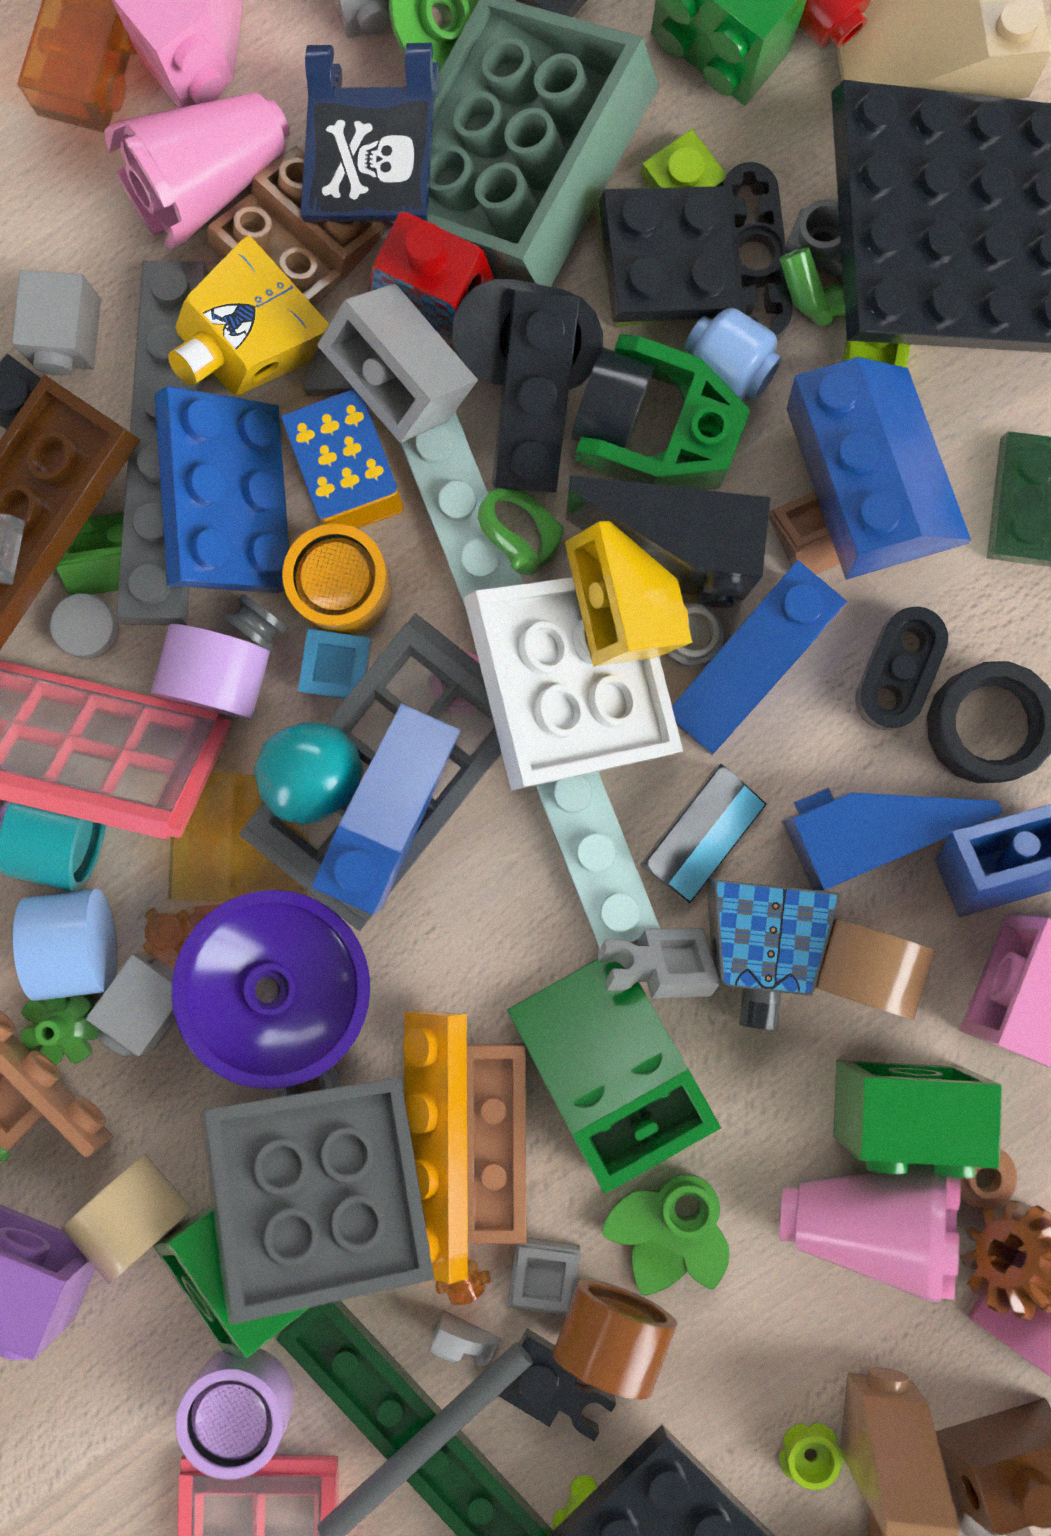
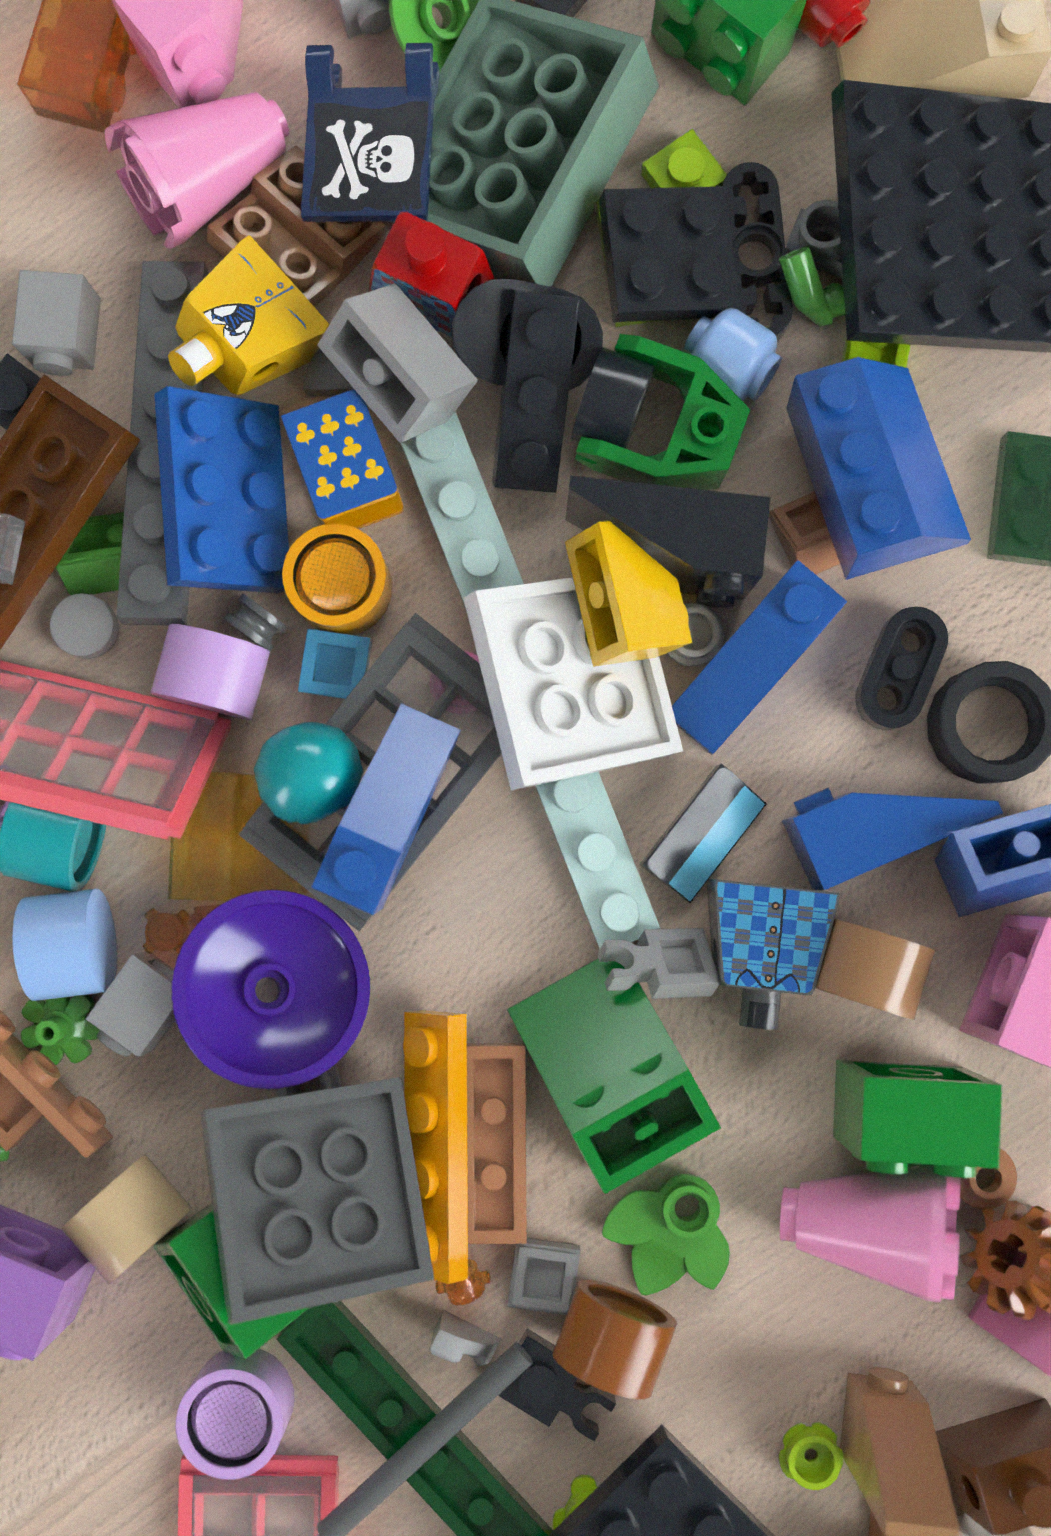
bright green piece [478,488,564,575] -> none

